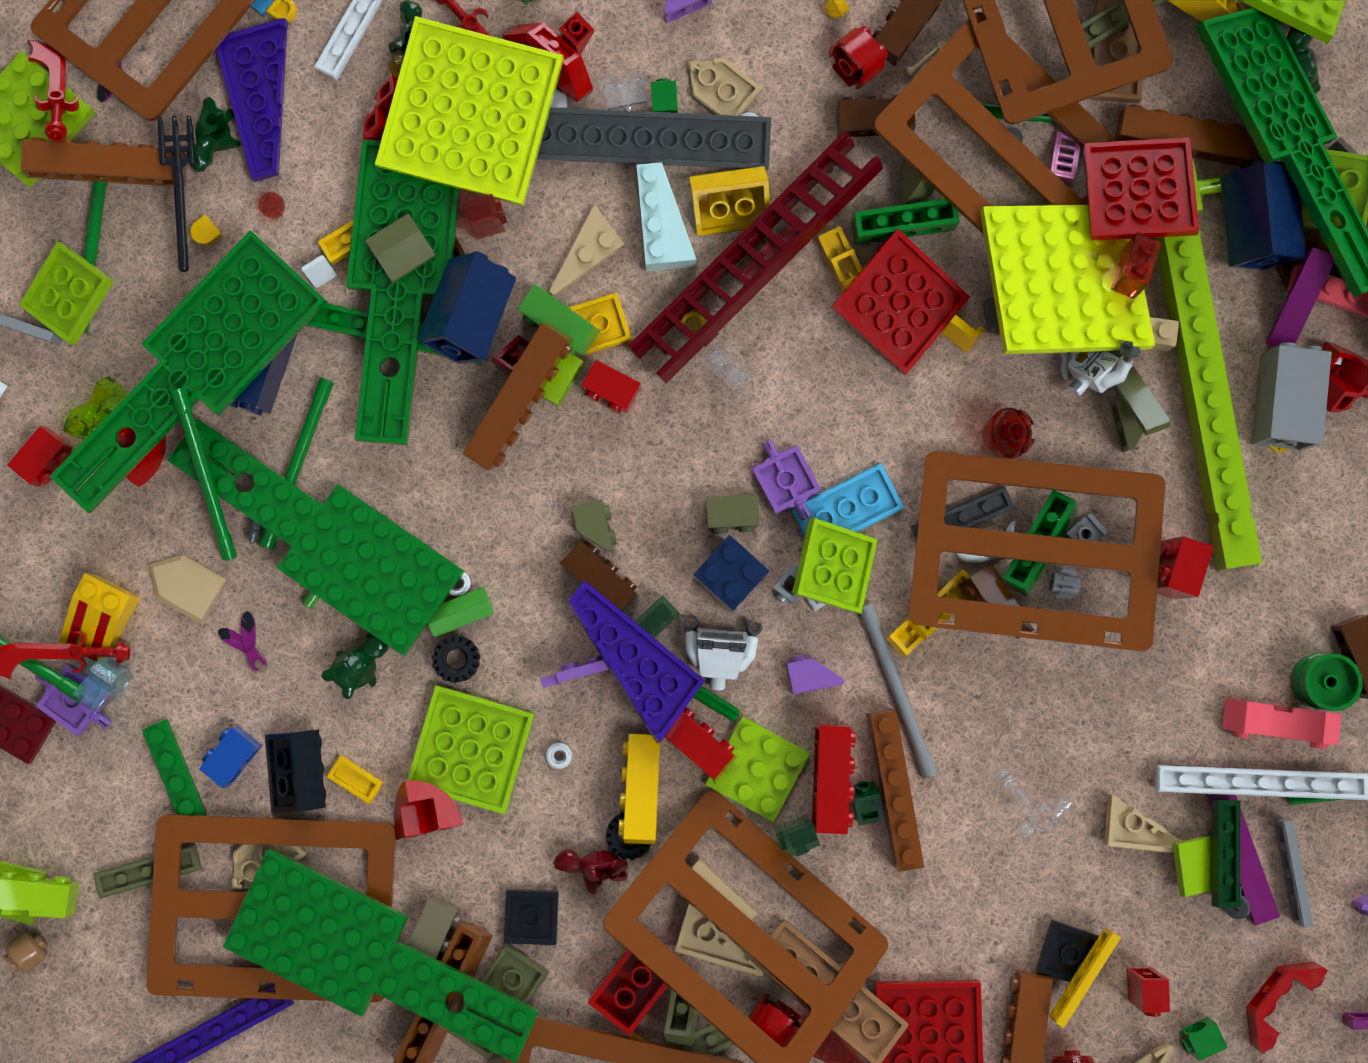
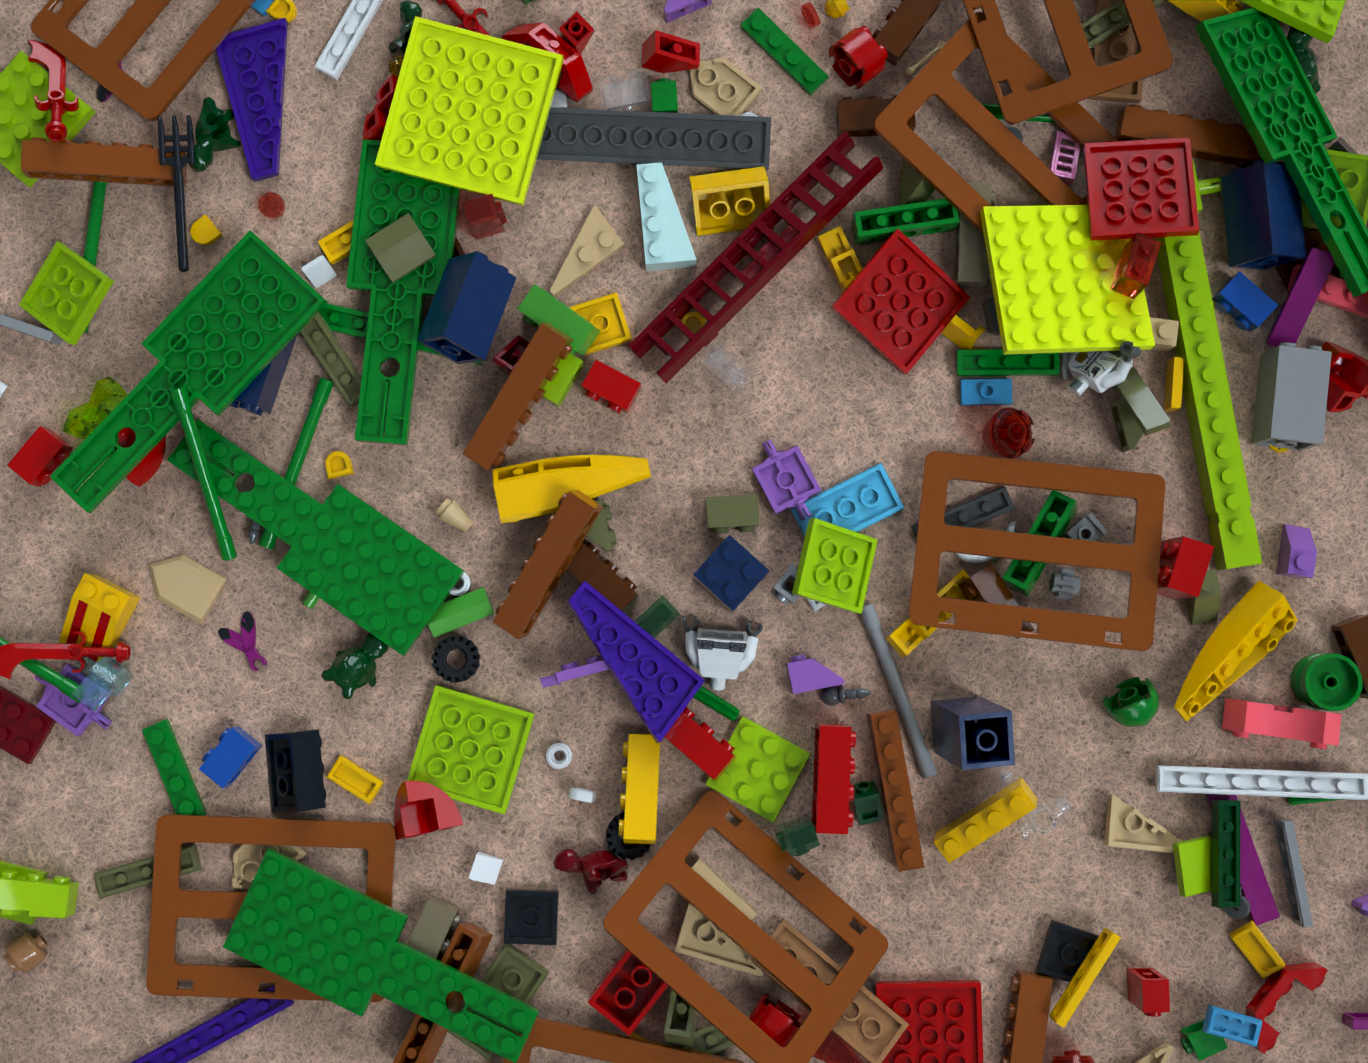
none -> olive tile [300,312,362,407]
none -> yellow tile [325,451,354,480]
none -> tan cone [435,497,474,533]
none -> white slope [468,852,503,885]
none -> yellow wedge [492,455,651,524]
none -> dark orange brick [493,490,603,639]
none -> white tile [568,787,597,803]
none -> red slope [641,30,700,74]
none -> green plate [740,8,829,96]
none -> clear red tile [800,1,821,29]
none -> dark grey bar [821,686,871,706]
none -> dark blue brick [930,697,1015,770]
none -> yellow brick [933,777,1037,863]
none -> dark tan brick [954,182,995,288]
none -> green plate [955,349,1060,377]
none -> dark azure plate [960,379,1013,406]
none -> green cylinder [1103,677,1159,727]
none -> yellow tile [1164,357,1184,412]
none -> yellow wedge [1174,580,1298,722]
none -> olive slope [1186,569,1221,625]
none -> dark azure plate [1202,1004,1263,1047]
none -> blue brick [1212,271,1278,332]
none -> yellow tile [1230,921,1285,979]
none -> medium lavender slope [1276,524,1317,579]

